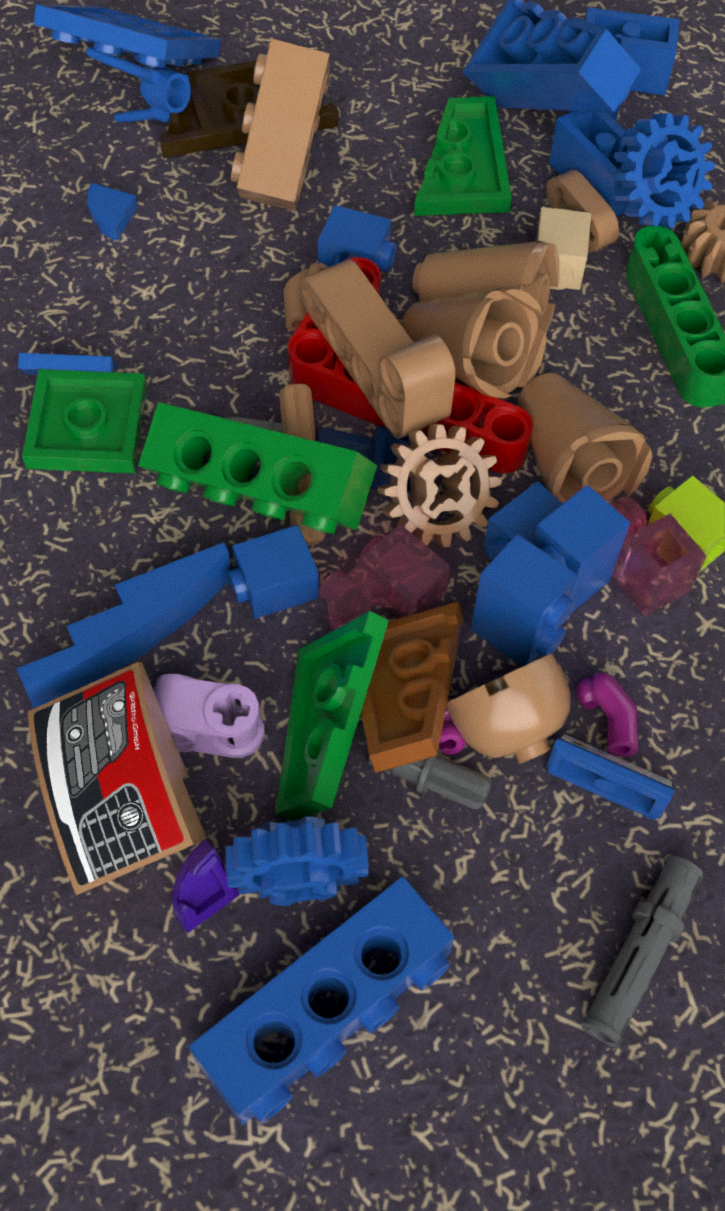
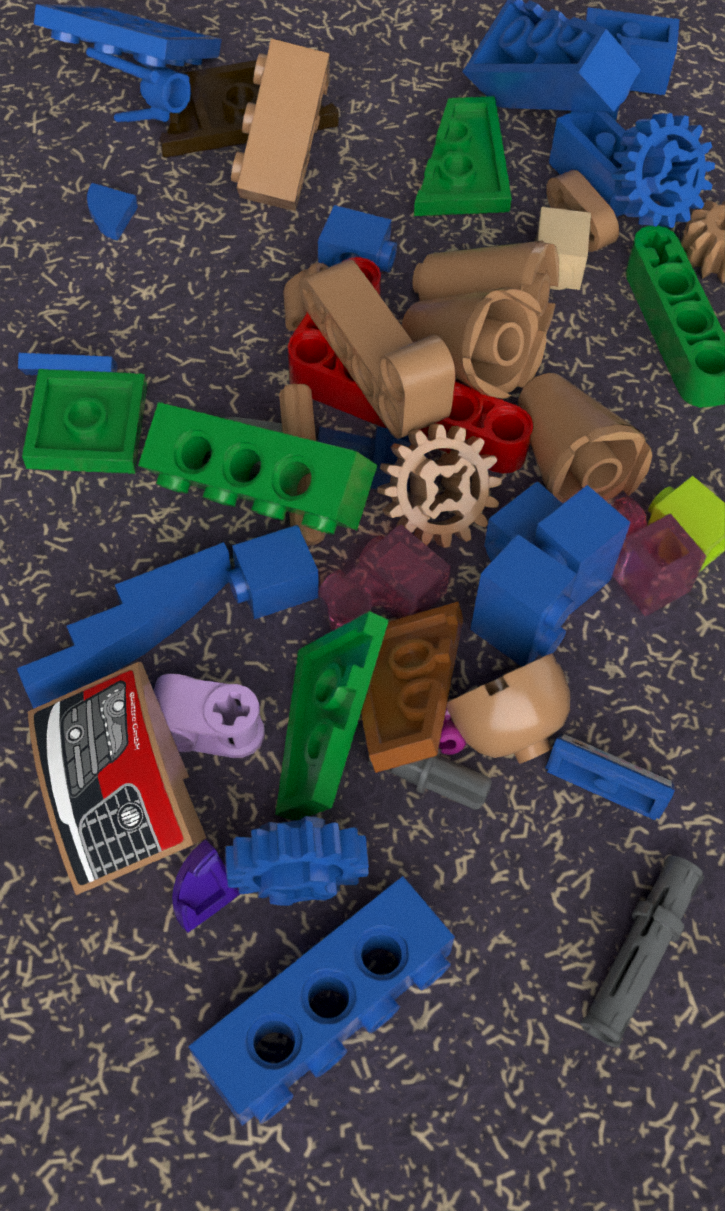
magenta arm [576,672,638,757] -> none

